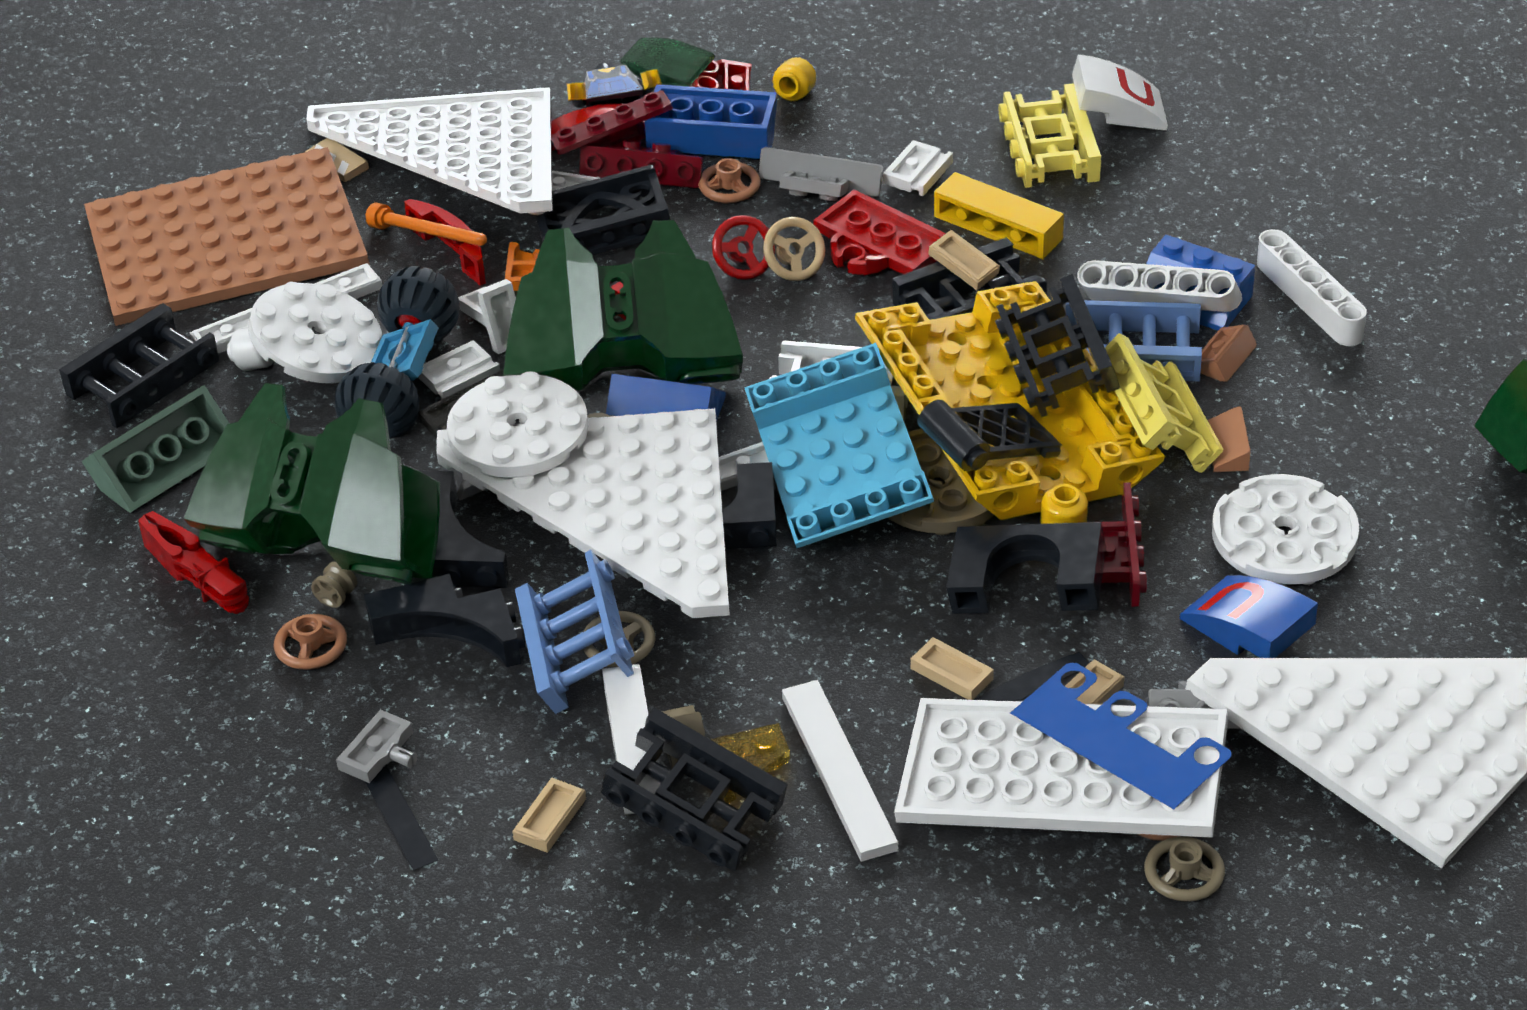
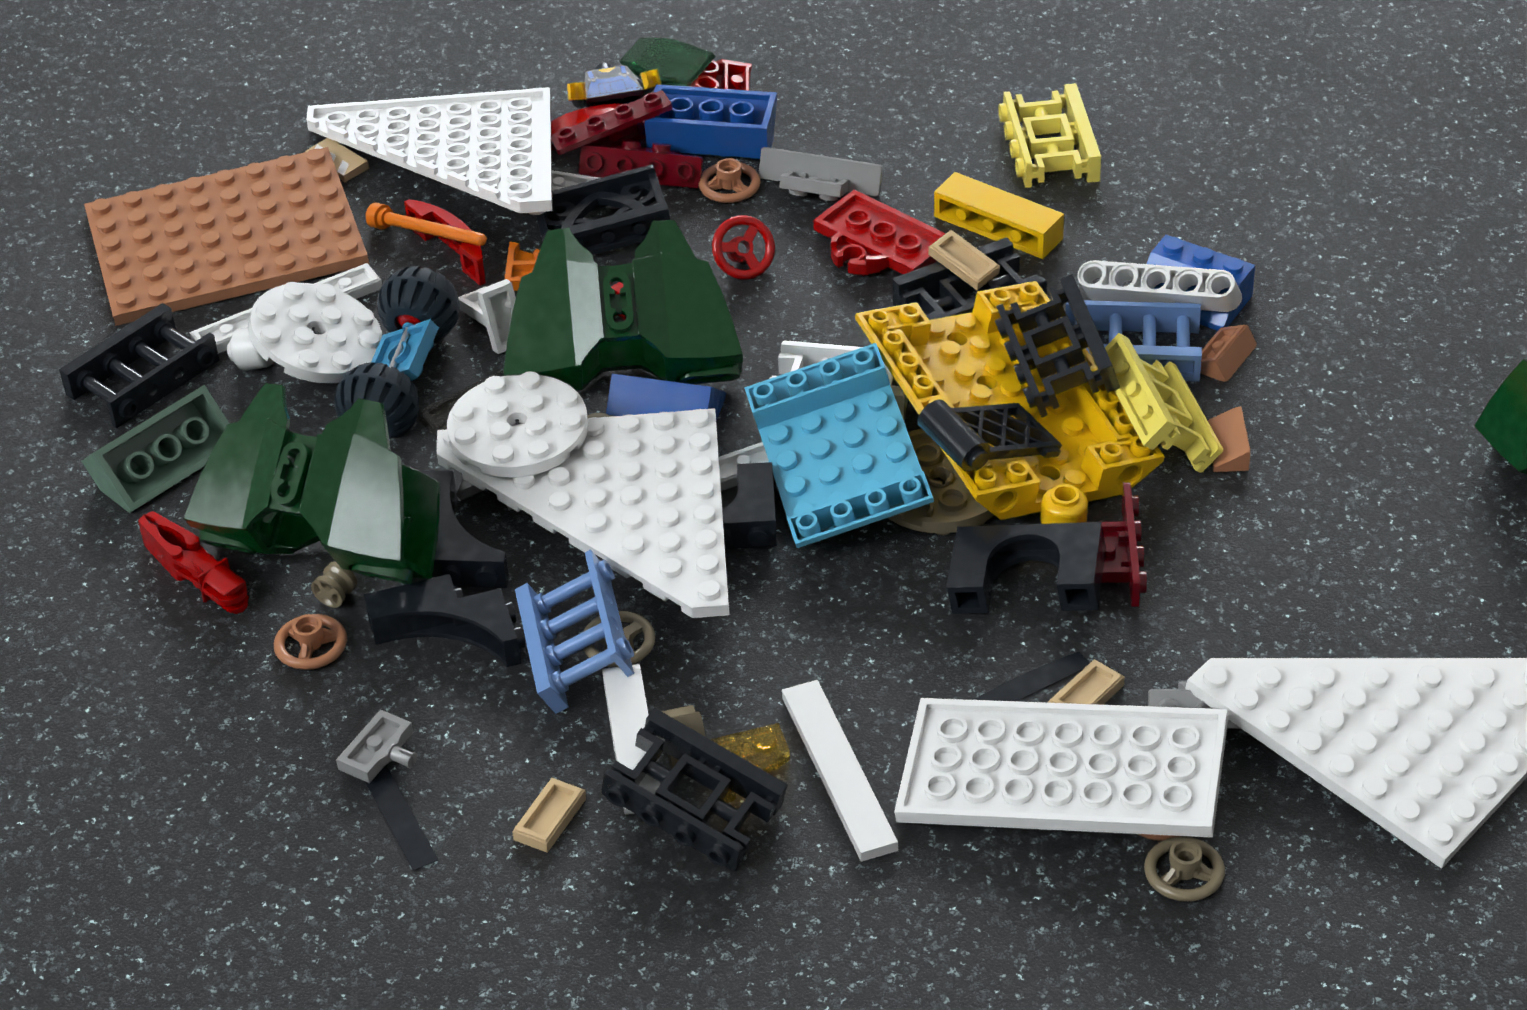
white plate [418,340,501,402] -> none
tan piece [763,217,825,281] -> none
yellow head [772,57,816,101] -> none
white plate [883,140,953,196] -> none
tan tile [911,637,994,700] -> none
blue piece [1010,663,1231,809] -> none
white slope [1072,54,1168,130] -> none
blue slope [1180,575,1318,658] -> none
white plate [1212,474,1359,585] -> none
white beam [1257,229,1367,346] -> none

